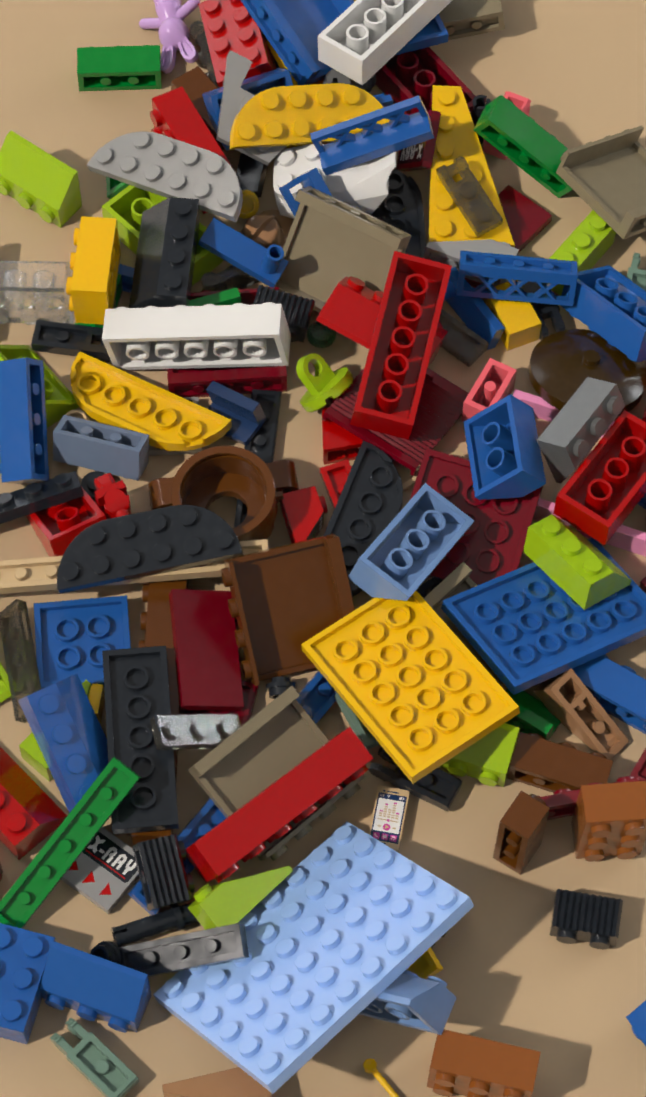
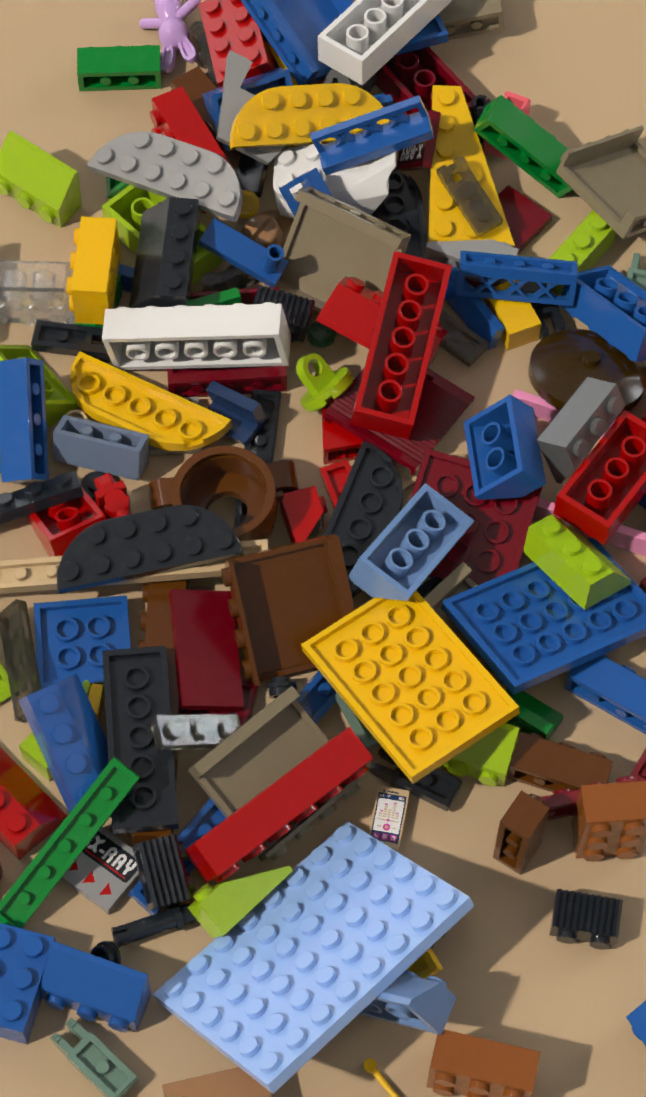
plate [118,923,249,977] -> none
coral brick [461,358,517,422] -> none
medium nougat slope [533,668,629,760] -> none

